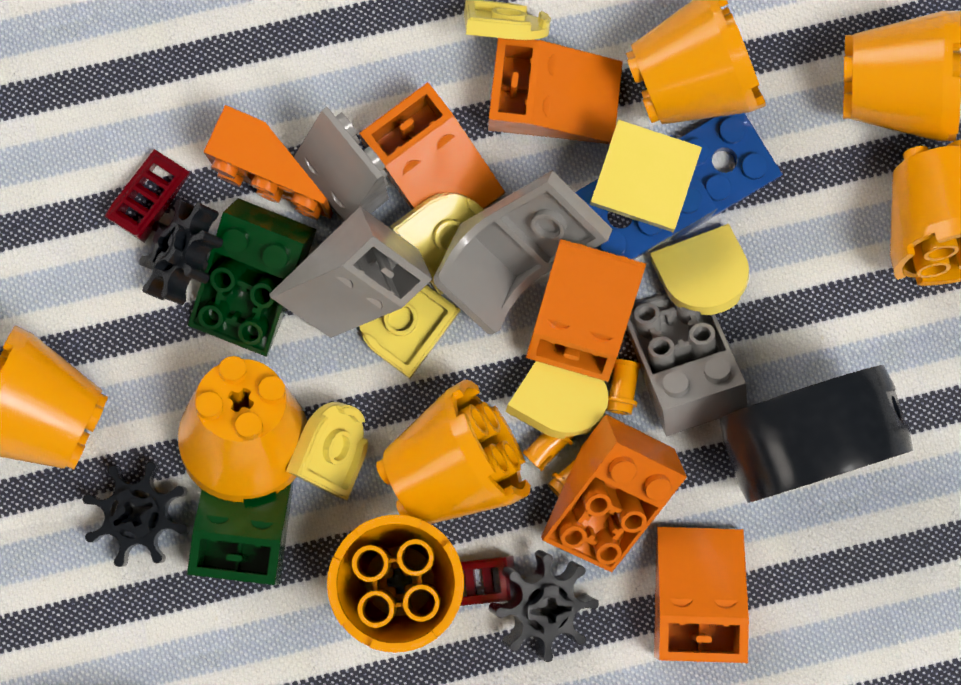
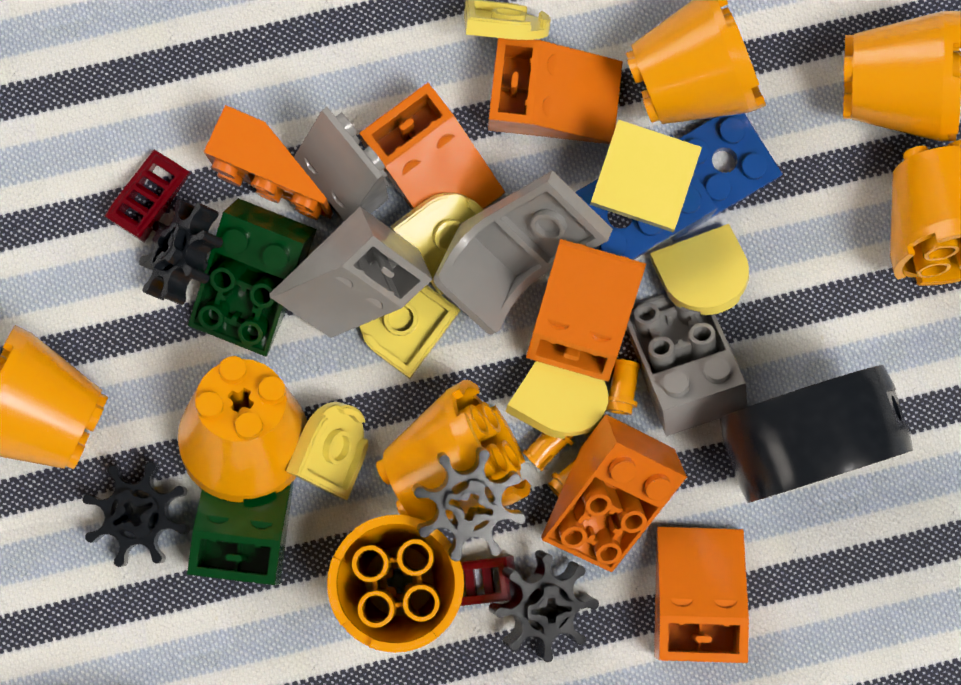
none -> gear [412,447,526,561]

